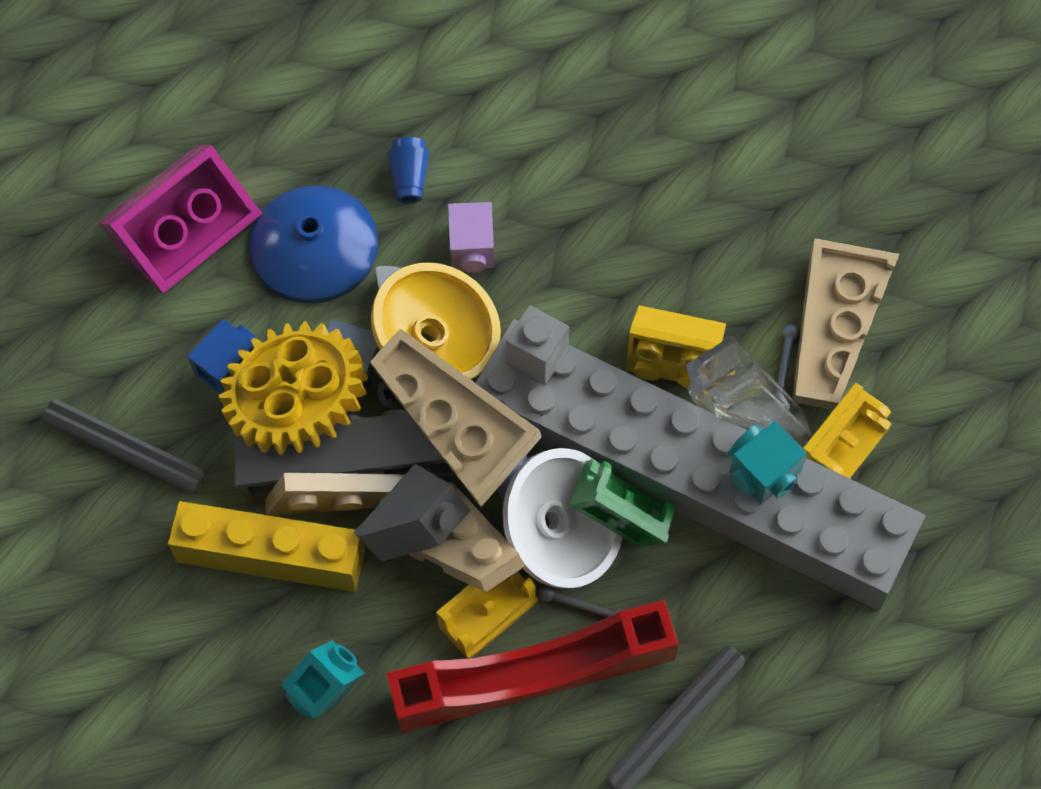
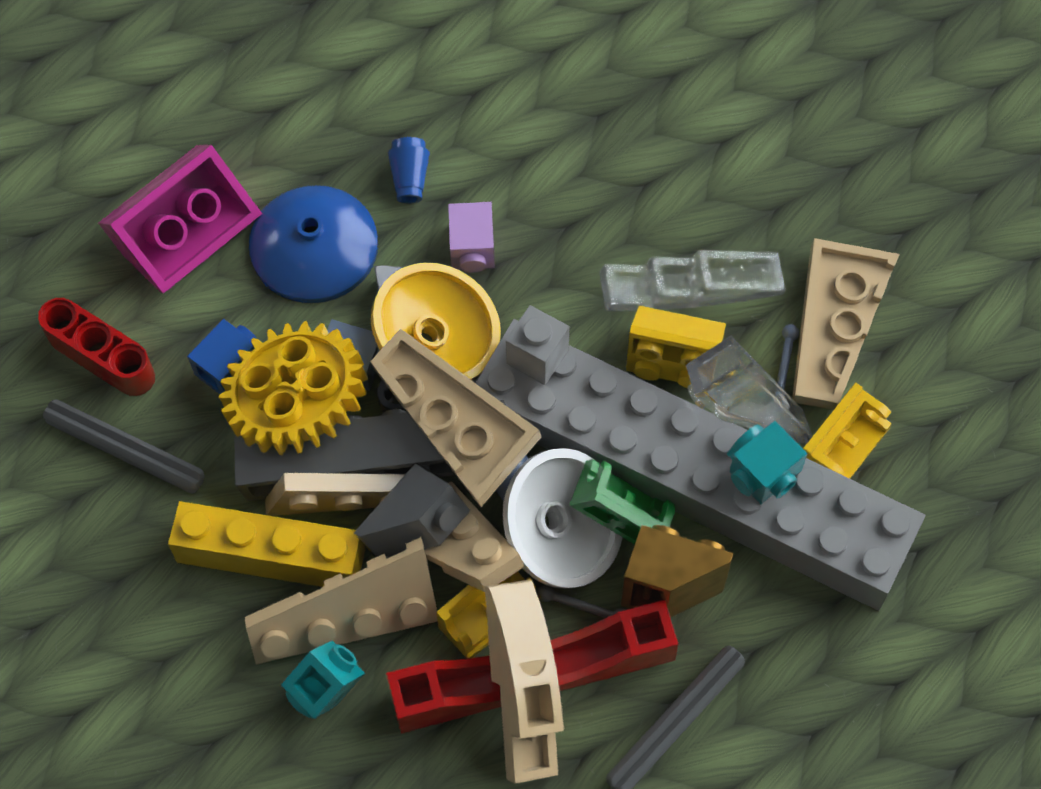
none -> red beam [38,298,155,396]
none -> tan wing [245,537,438,664]
none -> tan slope [485,580,564,783]
none -> clear slope [599,250,786,311]
none -> pearl gold slope [621,525,733,618]

